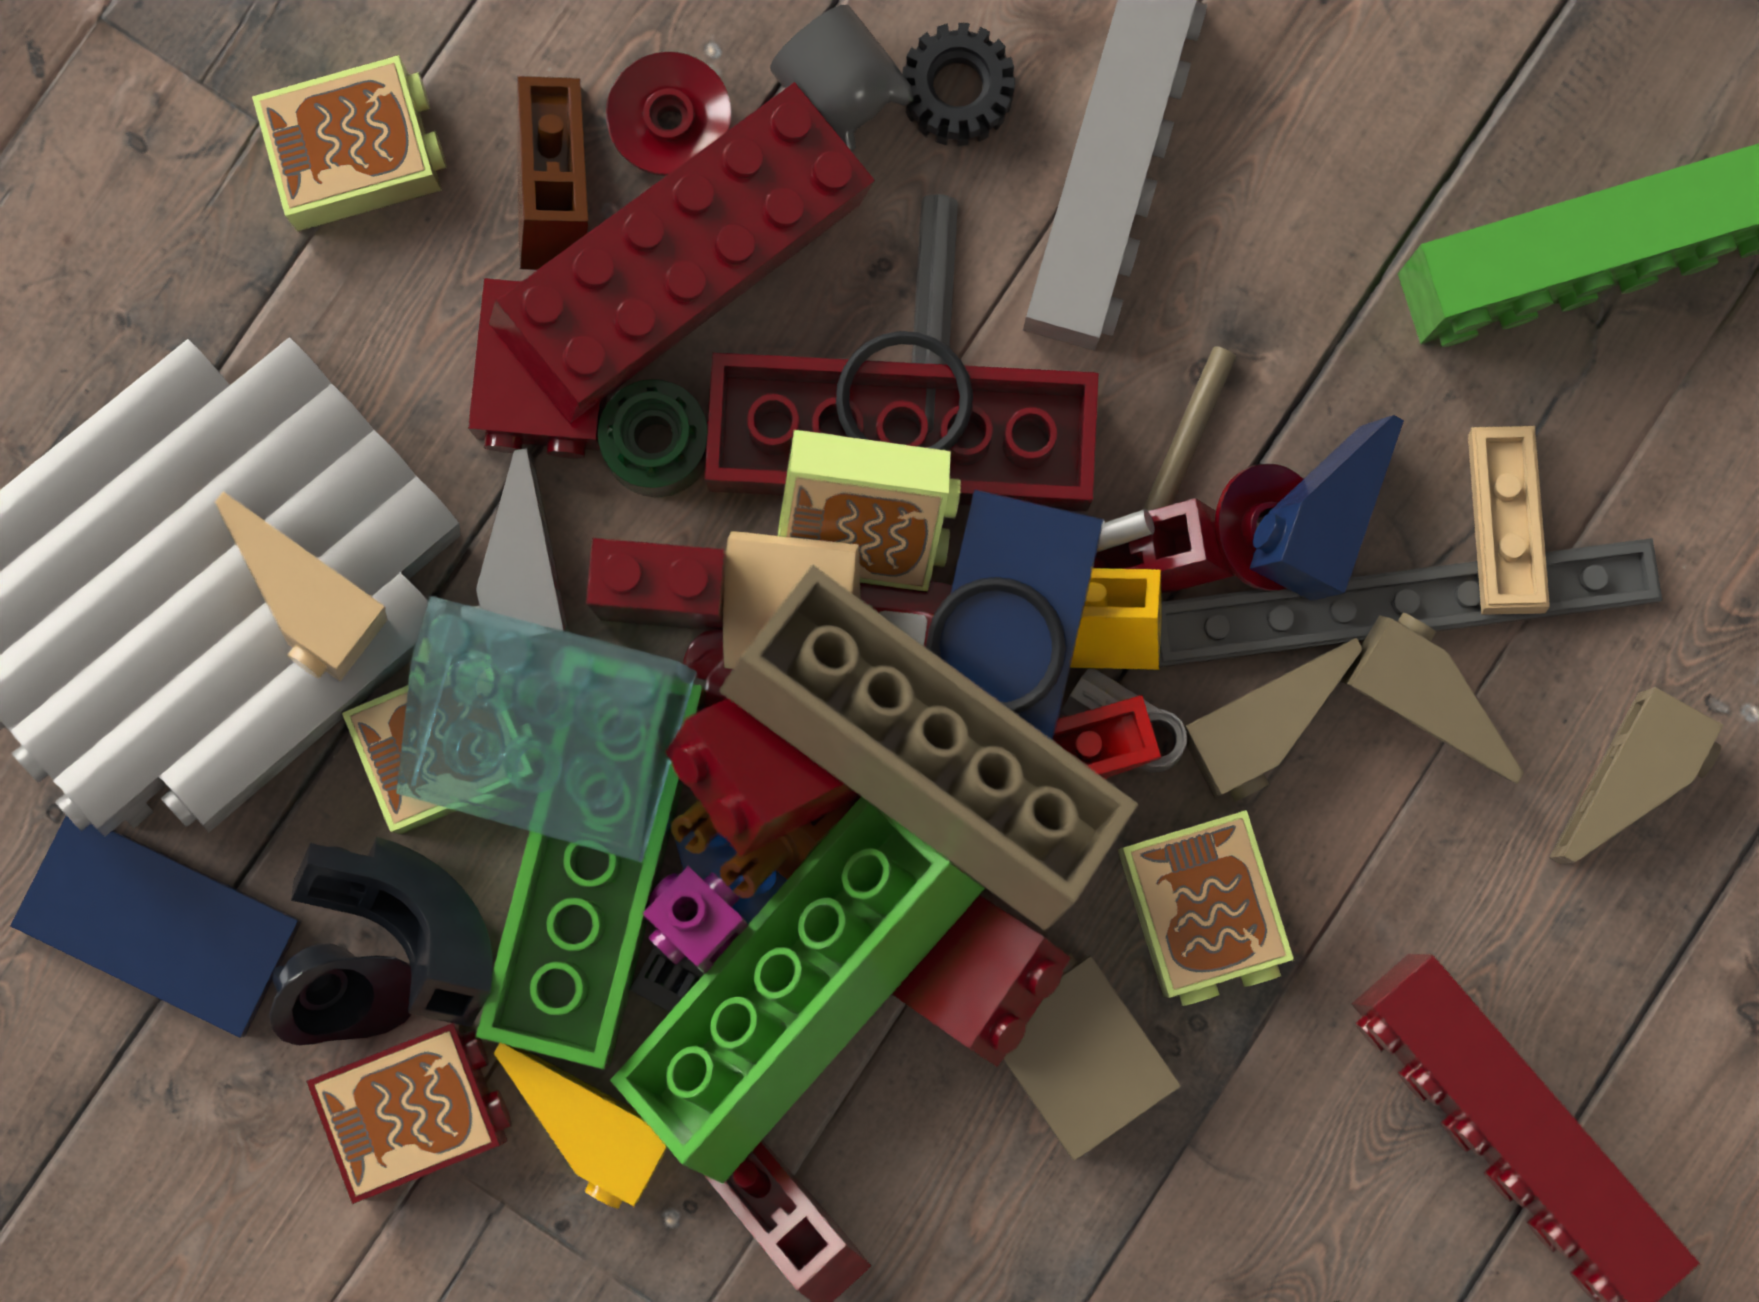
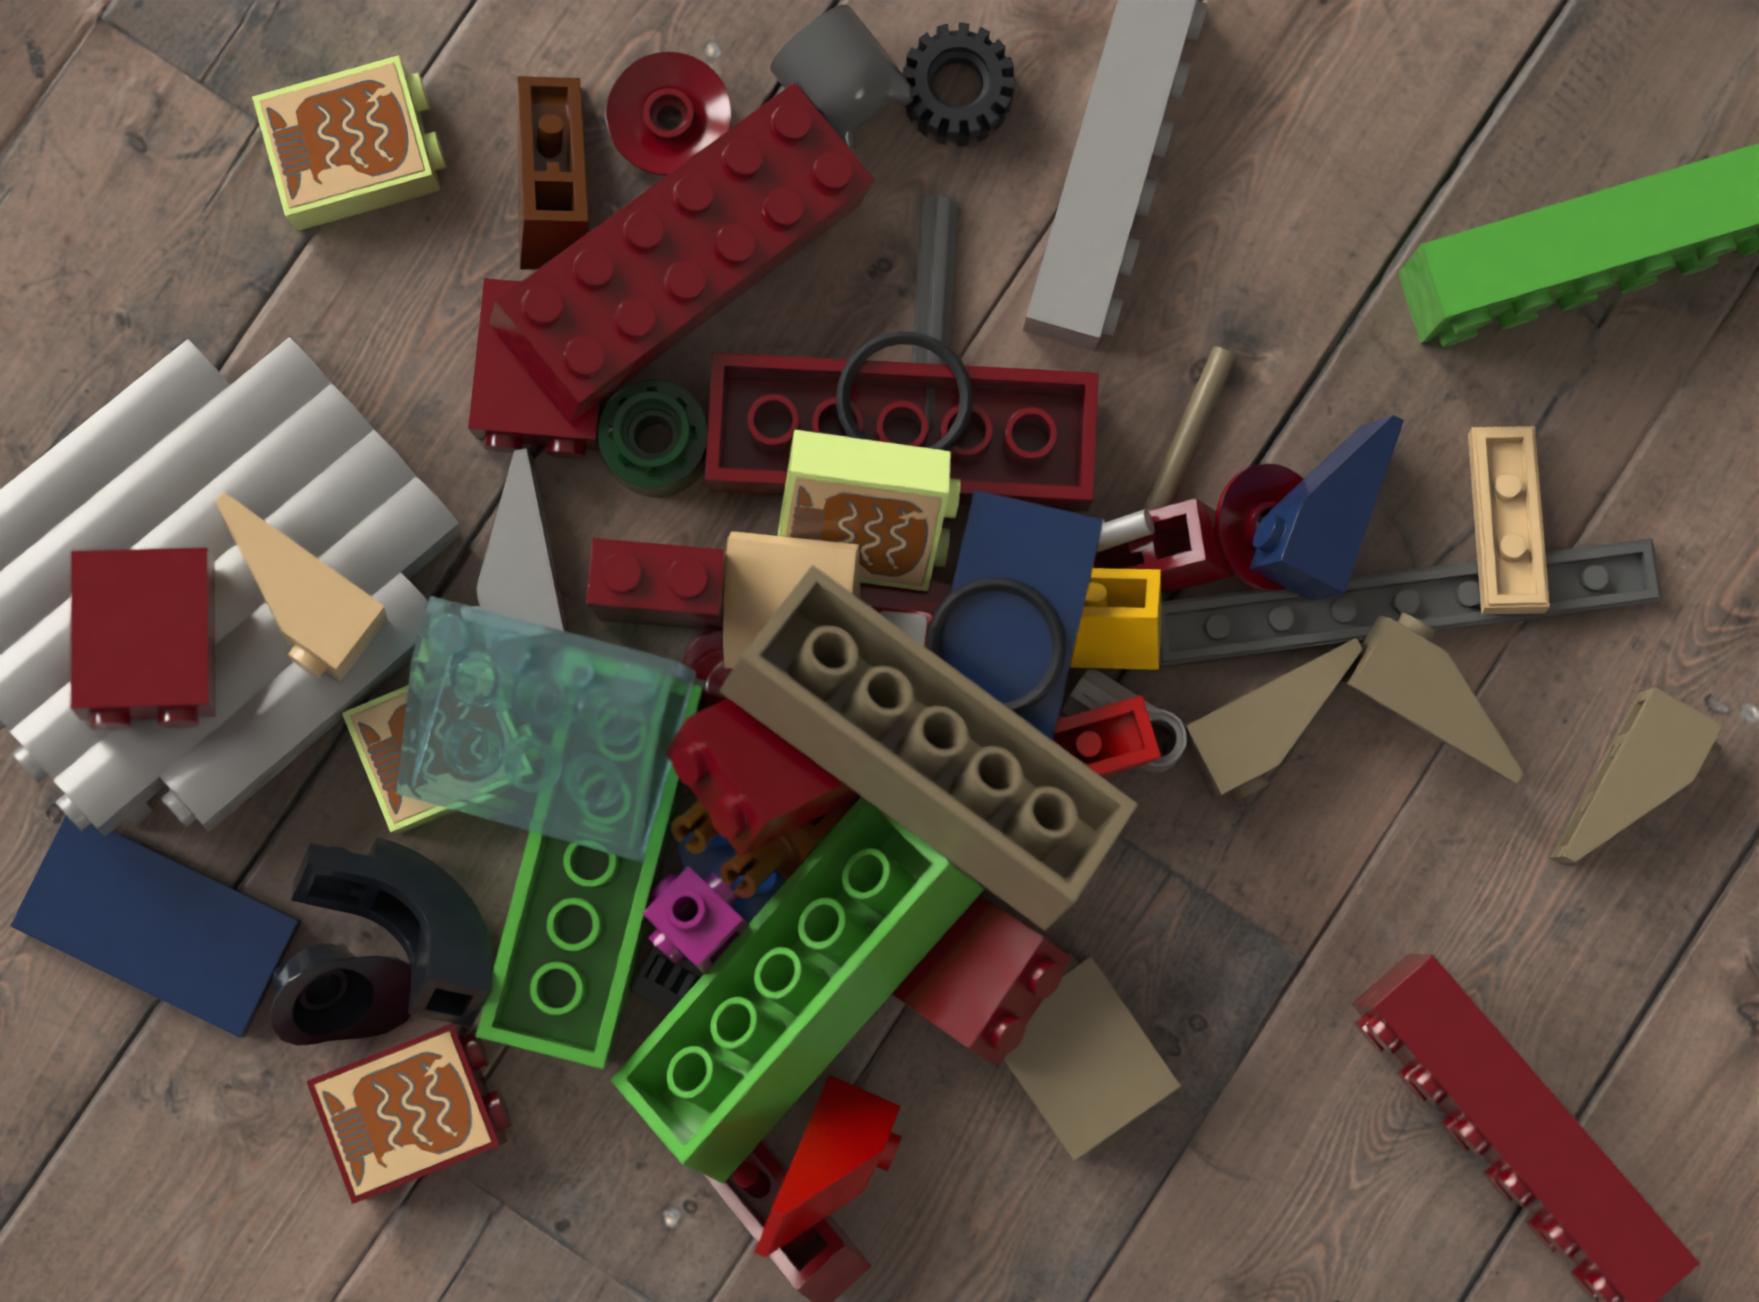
yellow slope [494,1043,668,1209] -> none
brick [1118,810,1294,1006] -> none
none -> dark red brick [70,547,216,730]
none -> red slope [754,1075,902,1258]

